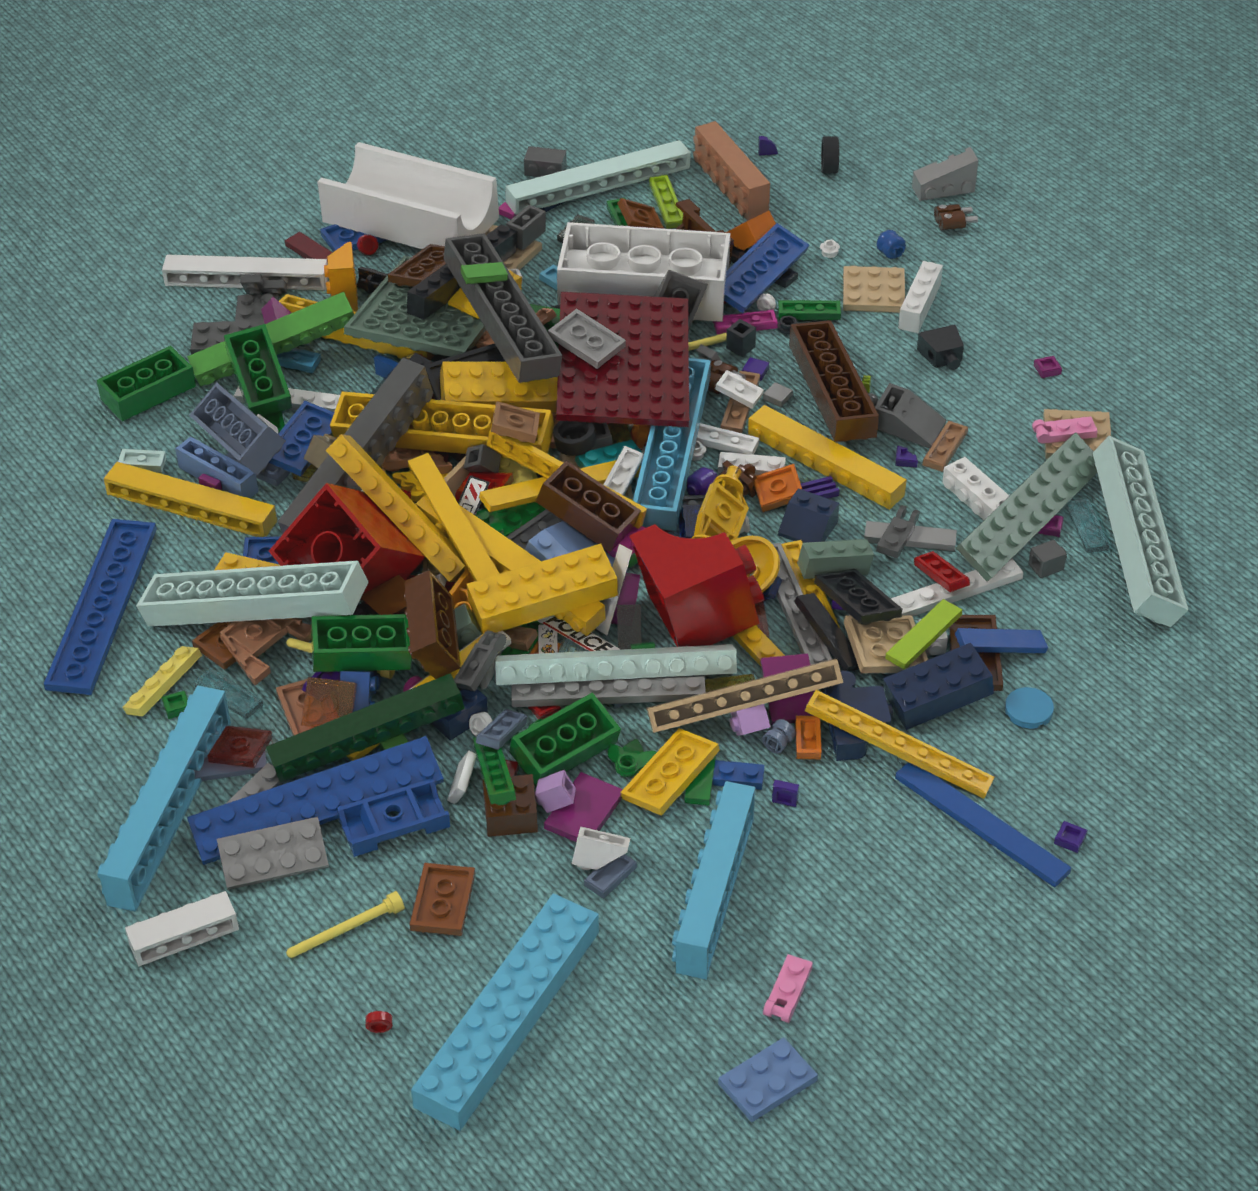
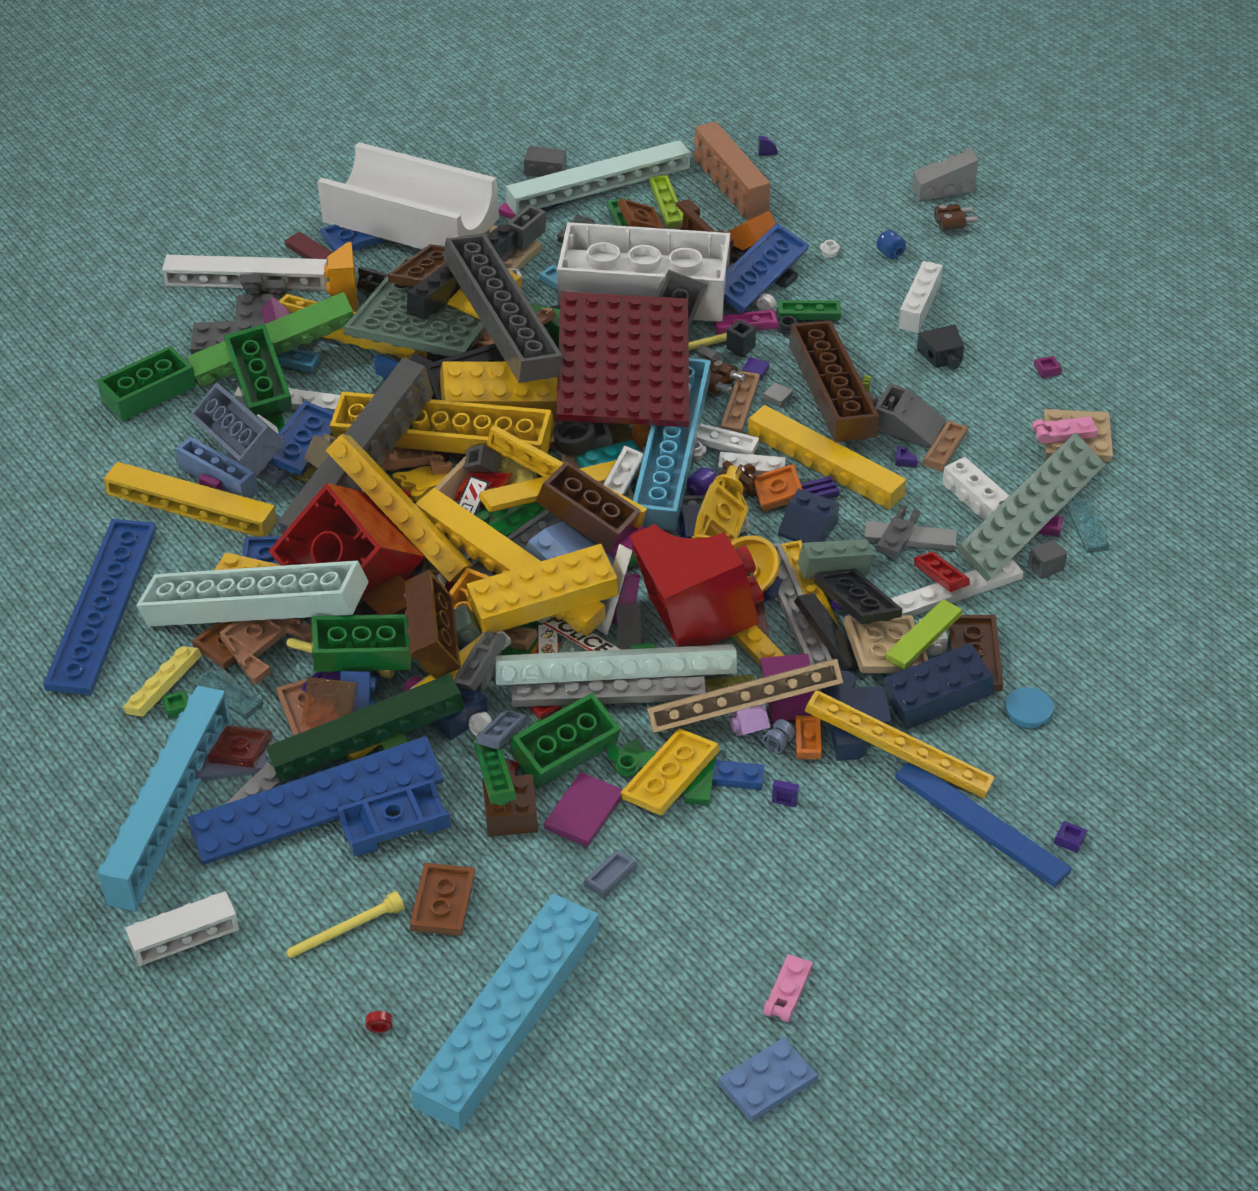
light aqua plate [118,449,167,473] -> none
light grey plate [217,817,329,890] -> none
red tile [357,234,378,255] -> none
yellow tile [408,453,499,581] -> none
white tile [447,751,477,804] -> none
bright green tile [460,262,508,284] -> none
medium nougat plate [491,402,540,443] -> none
lavender brick [535,770,576,813] -> none
light grey plate [548,309,626,369] -> none
white slope [572,827,630,870] -> none
medium azure brick [672,781,755,980] -> none
white plate [715,370,764,409] -> none
black tyre [821,136,839,173] -> none
tan plate [843,266,905,313] -> none
blue tile [955,628,1048,653] -> none
light aqua brick [1093,436,1188,627] -> none

